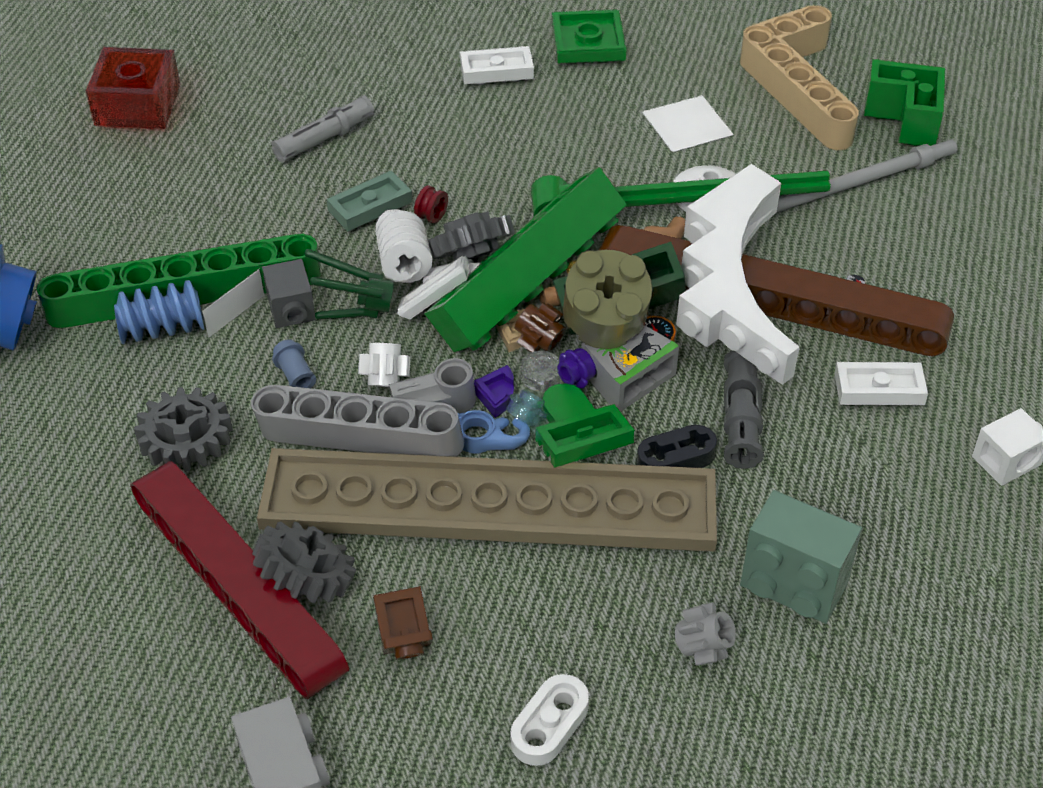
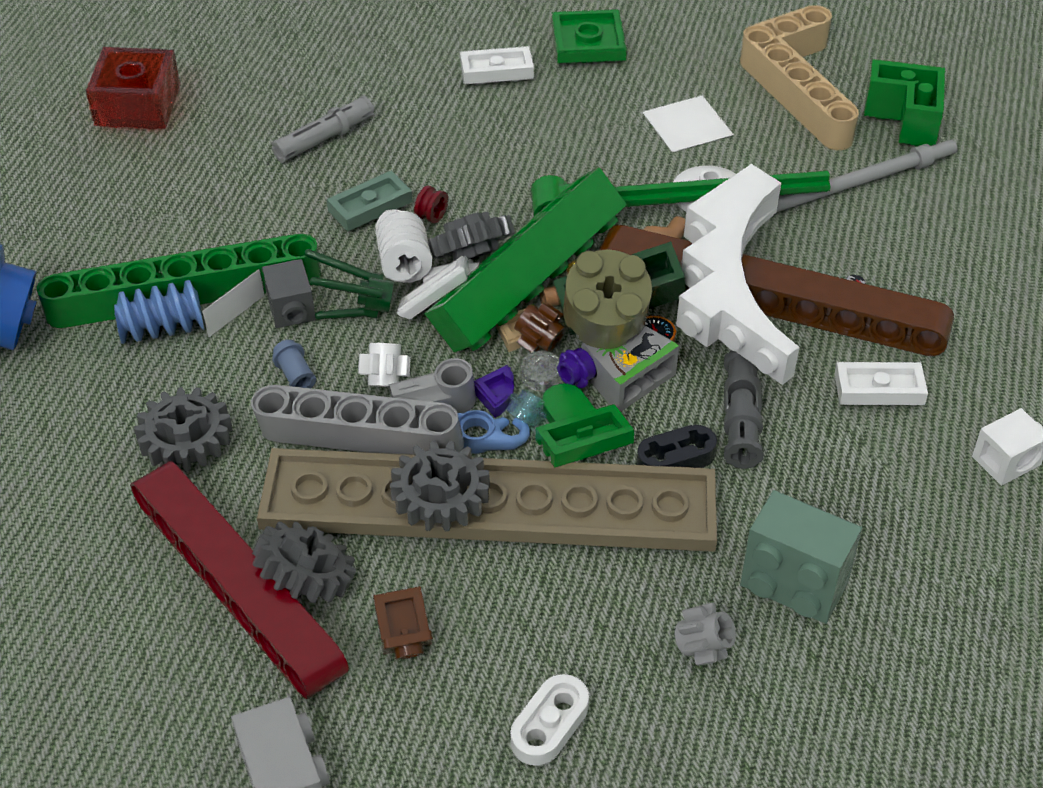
none -> dark grey gear [390,441,490,532]

